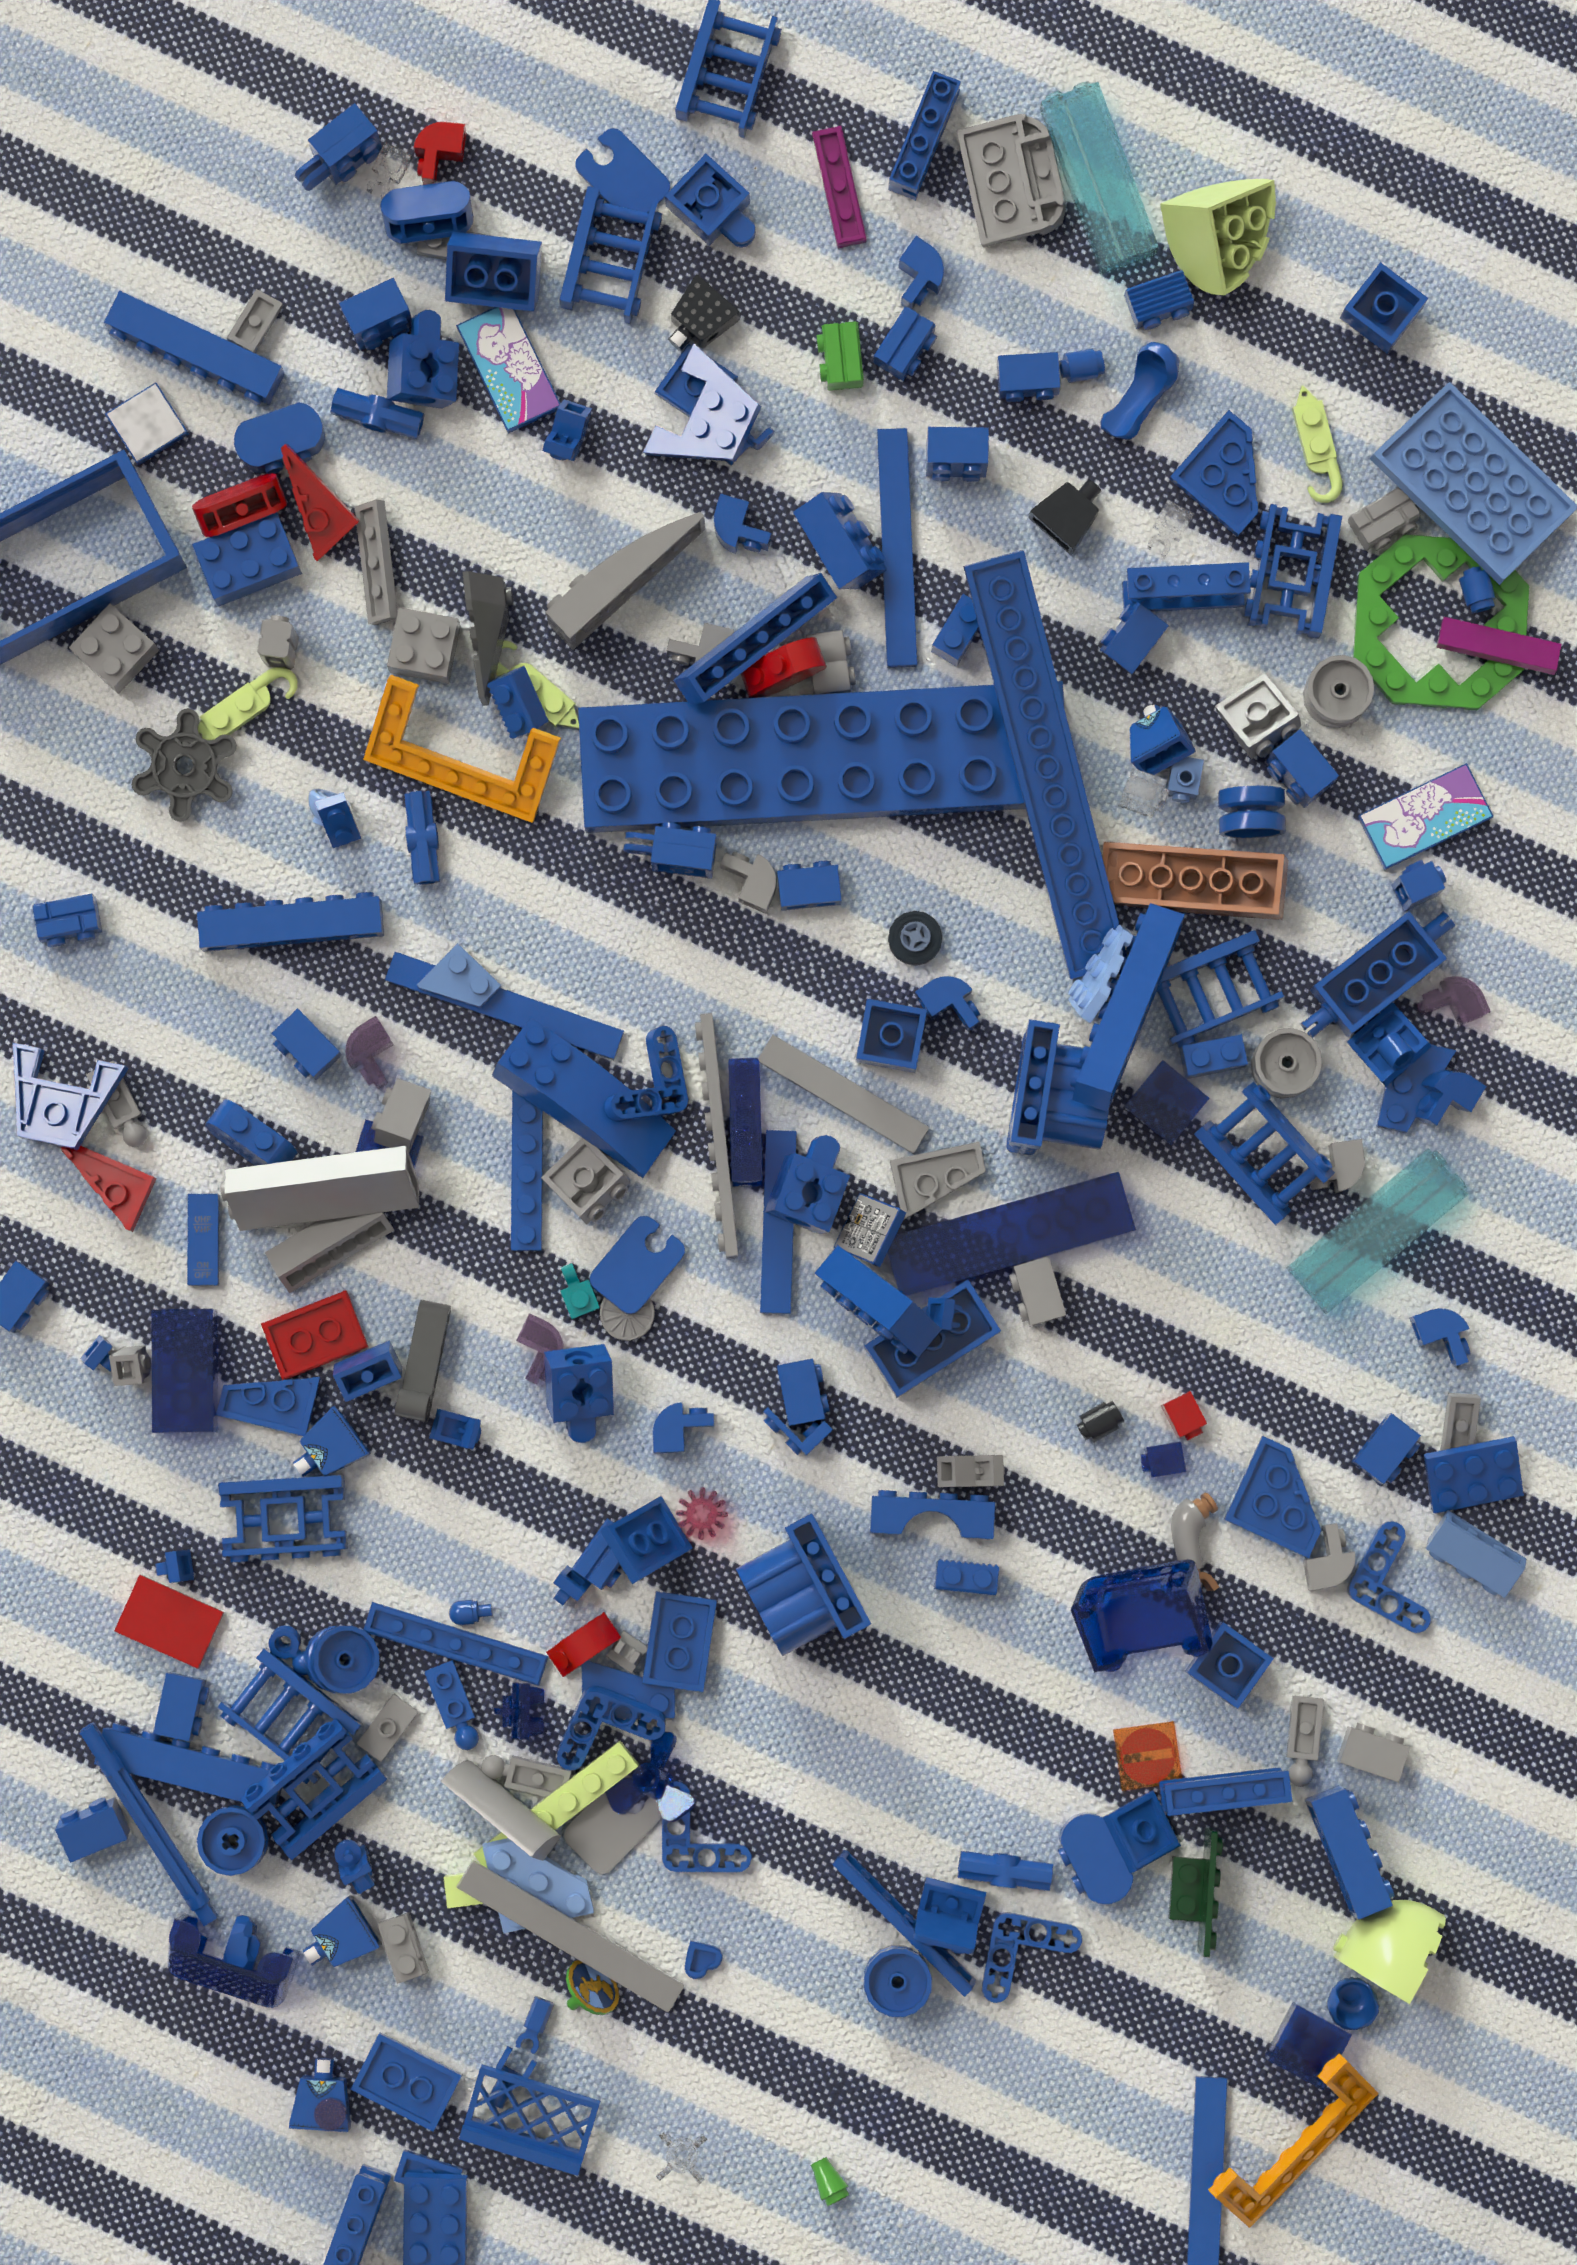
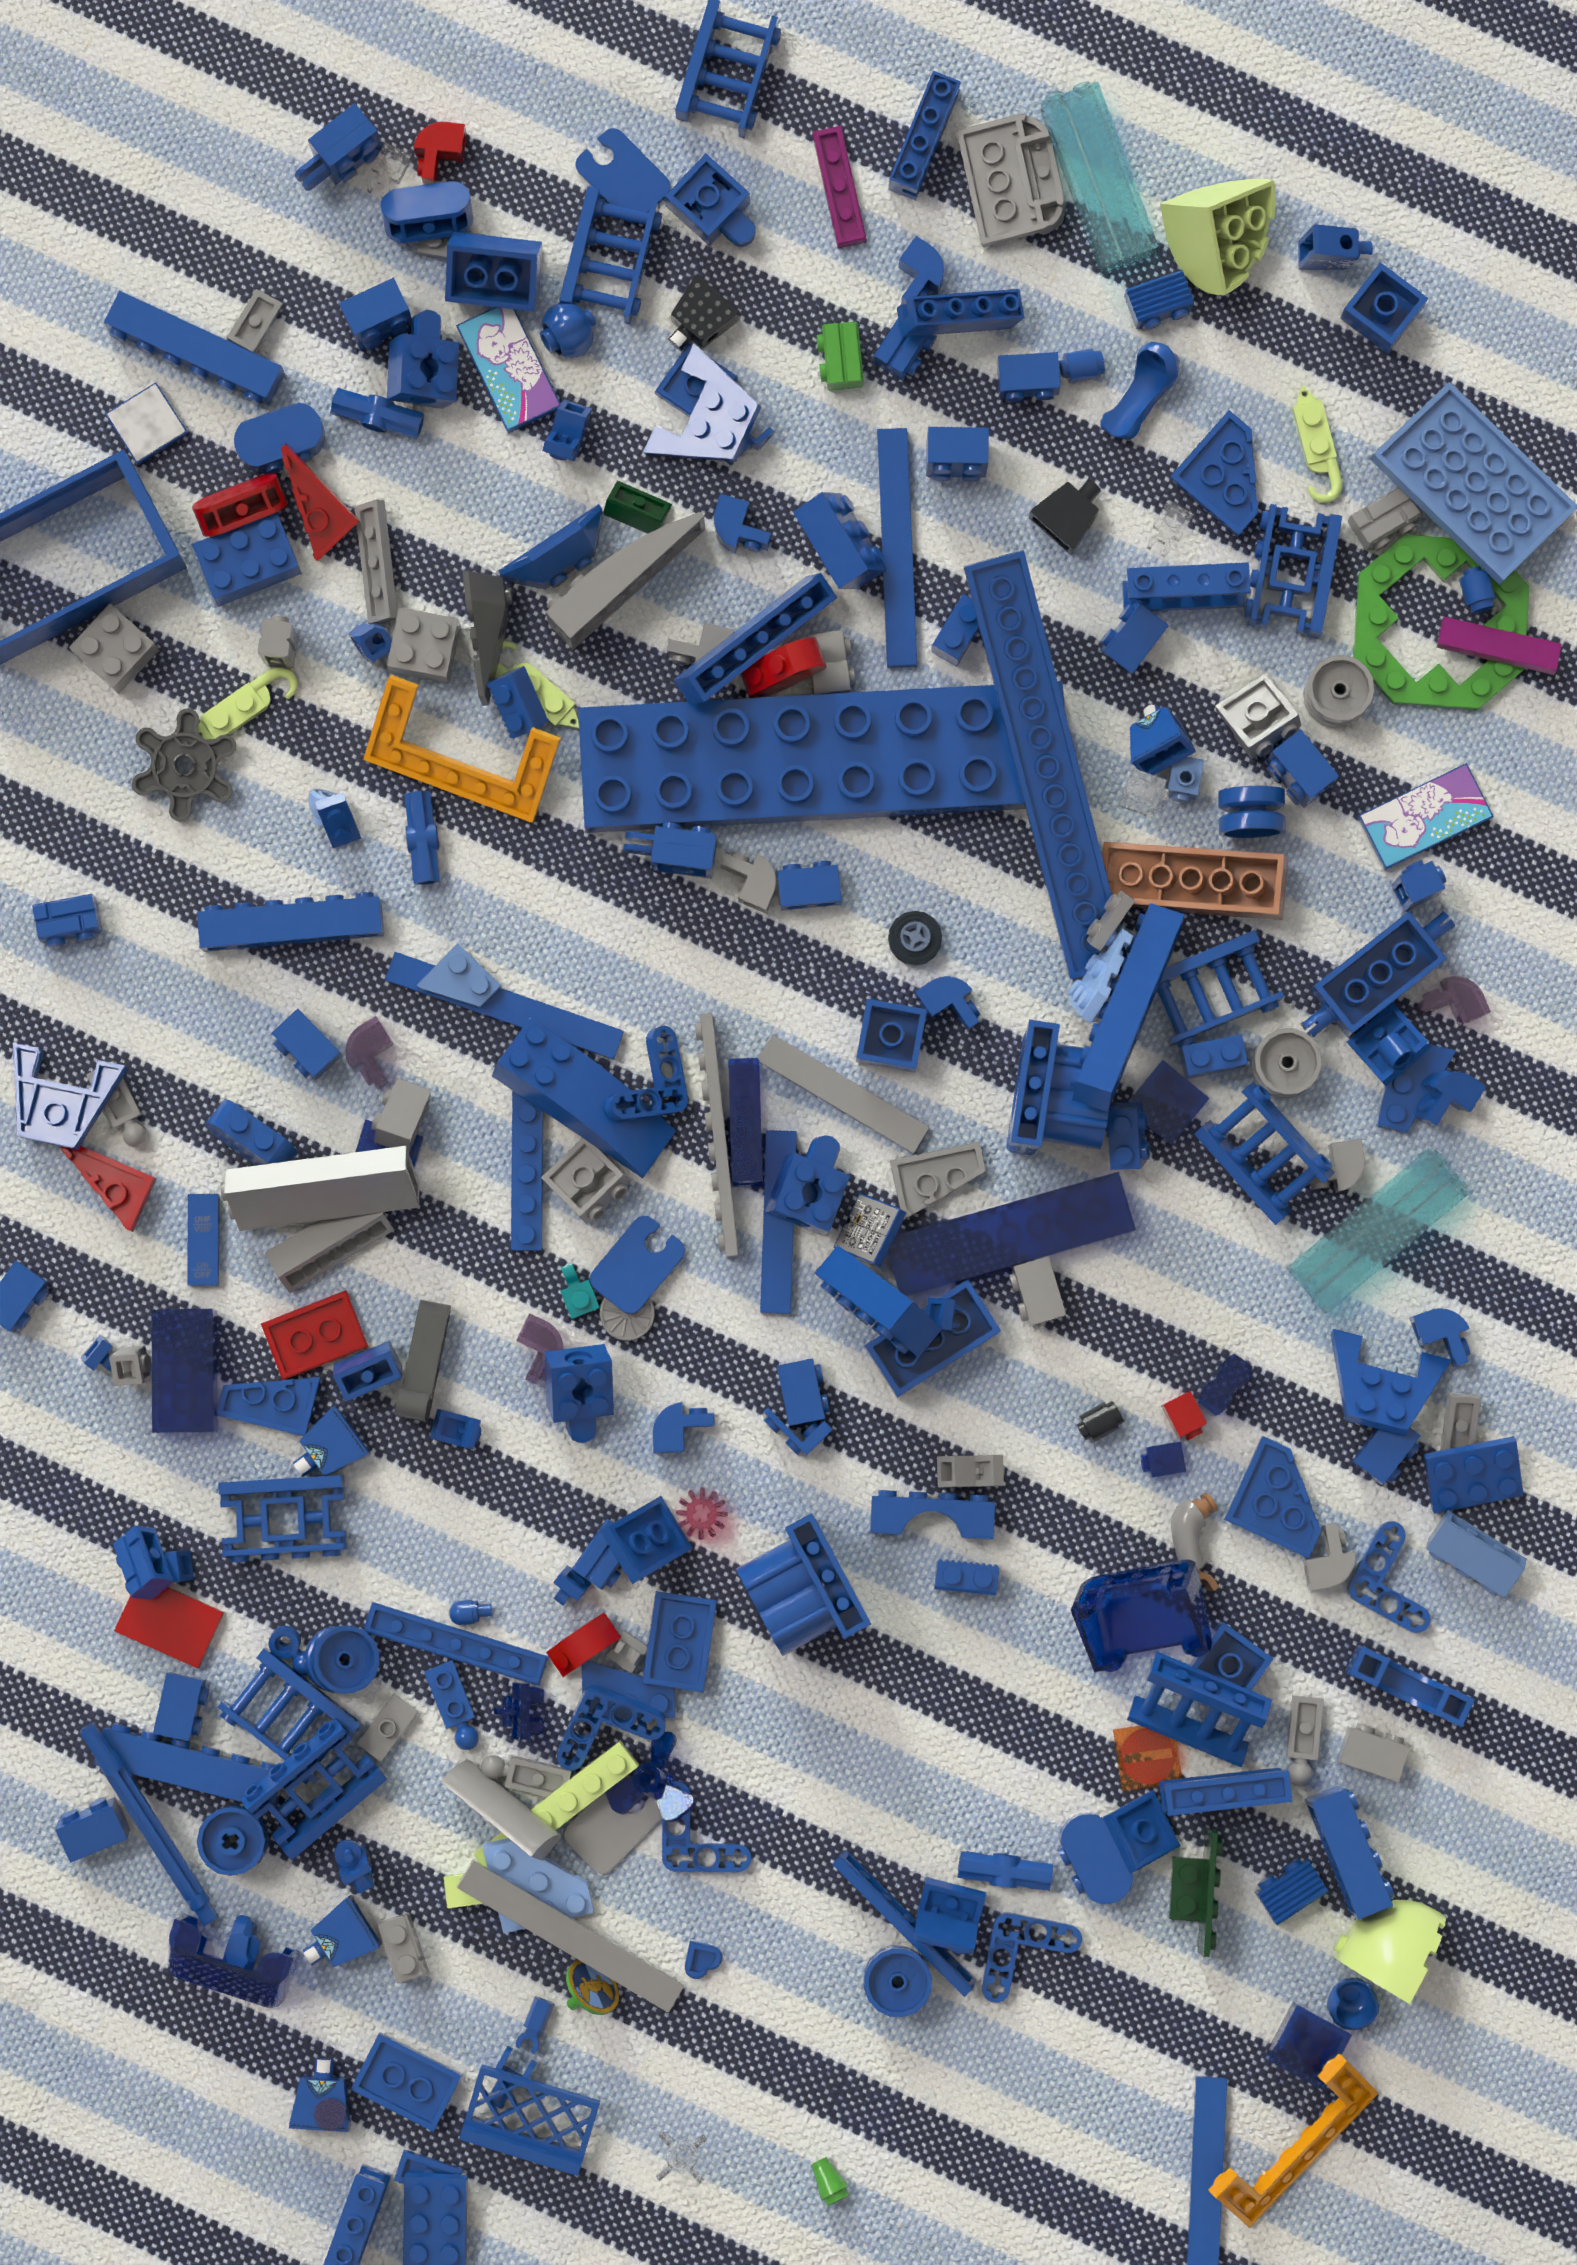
none -> blue brick [113,1526,174,1600]
none -> blue rock [349,623,392,662]
none -> blue wedge [498,504,603,589]
none -> blue plant [540,303,596,358]
none -> dark green slope [603,480,672,534]
none -> blue brick [897,289,1025,337]
none -> light grey plate [1086,890,1135,951]
none -> blue brick [1107,1102,1150,1170]
none -> blue fence [1127,1652,1272,1767]
none -> clear blue brick [1195,1354,1252,1417]
none -> blue brick [1254,1857,1329,1925]
none -> blue torso [1298,224,1373,270]
none -> blue wing [1330,1329,1452,1436]
none -> blue arch [1345,1645,1475,1727]

